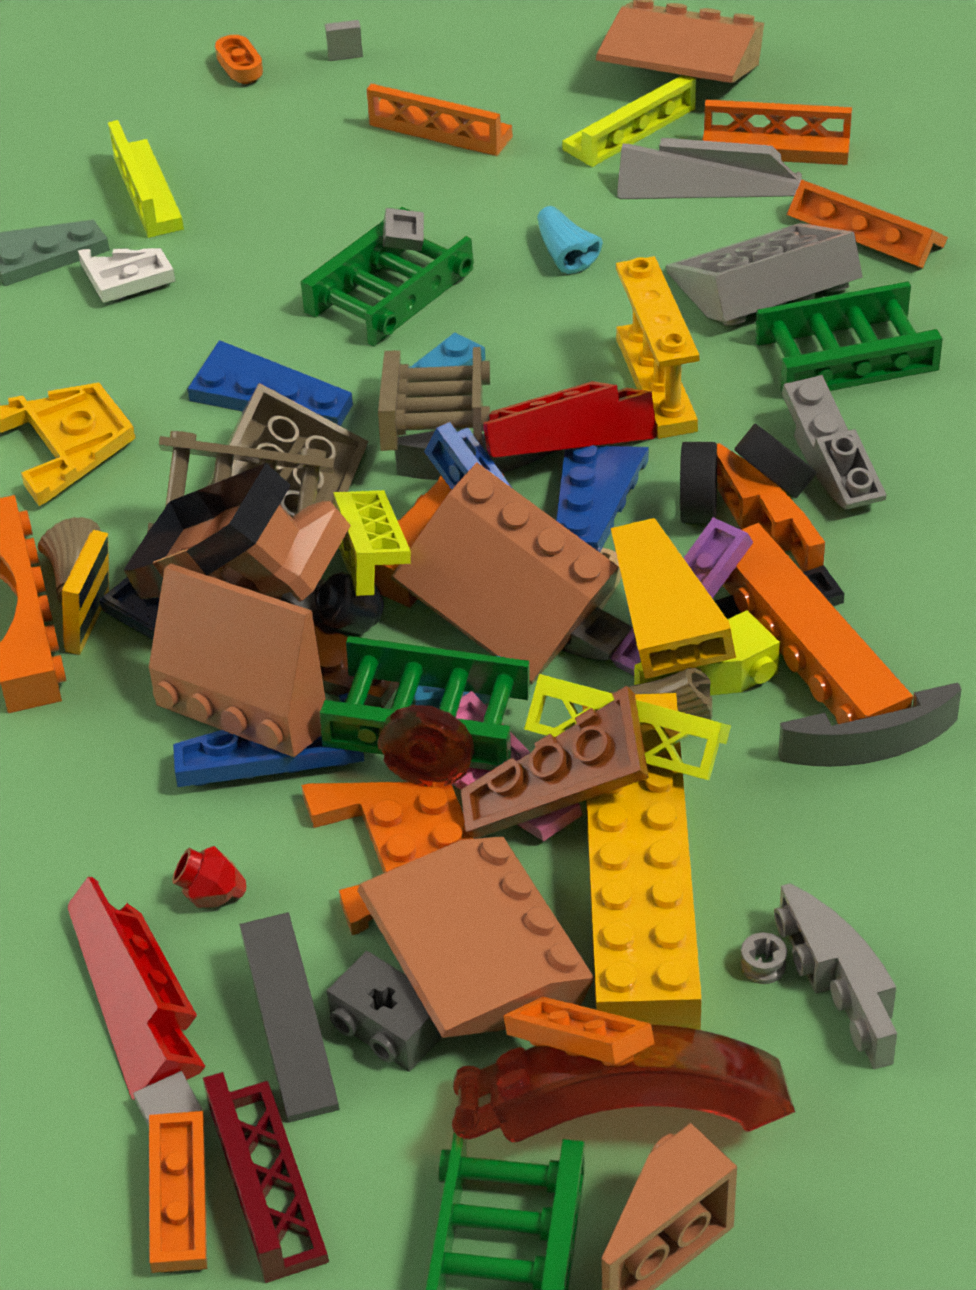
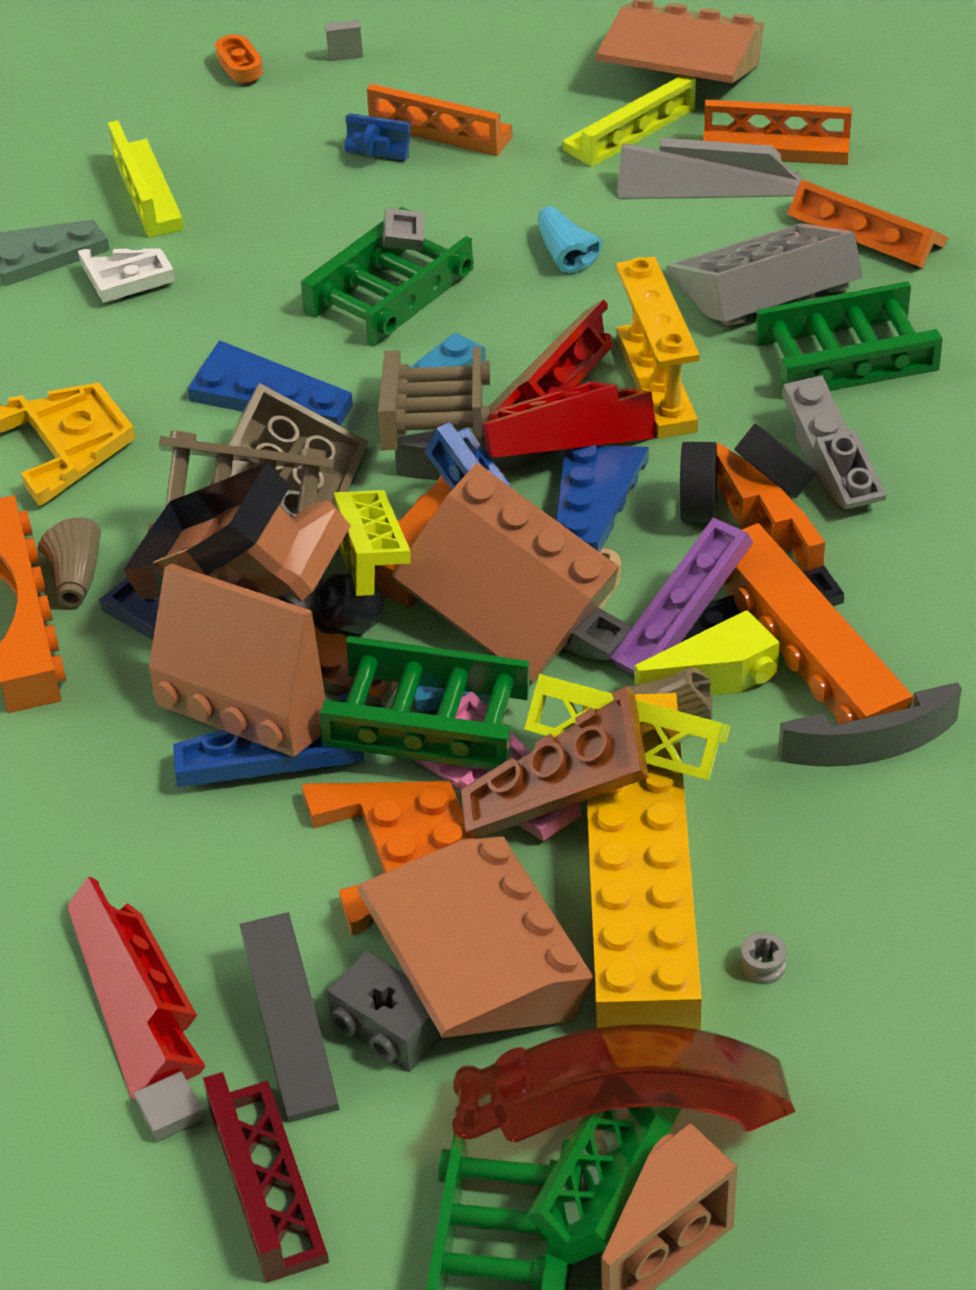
yellow tile [62,530,109,655] -> none
orange plate [149,1111,207,1273] -> none
red rock [172,846,247,908] -> none
clear red tile [377,705,474,787] -> none
orange plate [503,996,655,1066] -> none
yellow slope [611,518,736,679] -> none
light grey slope [774,883,897,1069] -> none
none -> blue hips [344,113,411,160]
none -> red wedge [489,299,612,413]
none -> green fence [527,1070,684,1265]

